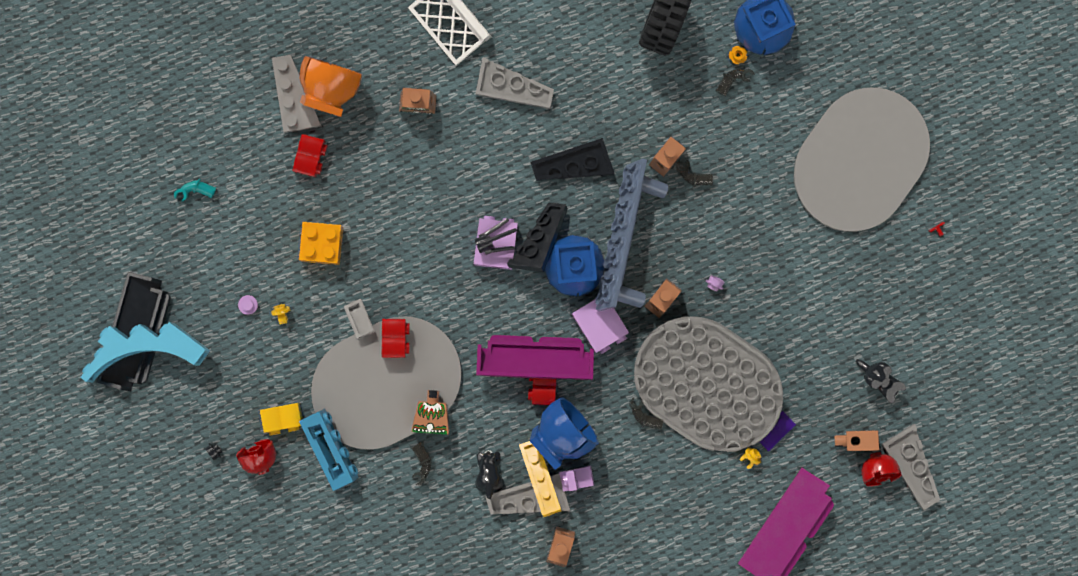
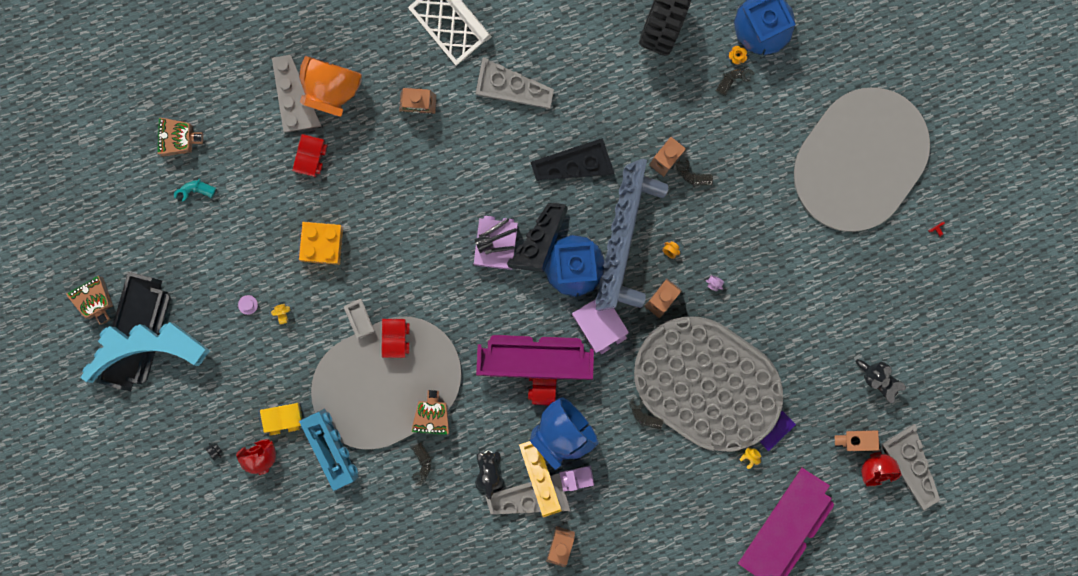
none -> torso [66,276,113,325]
none -> torso [157,118,203,156]
none -> light orange plate [662,241,680,259]

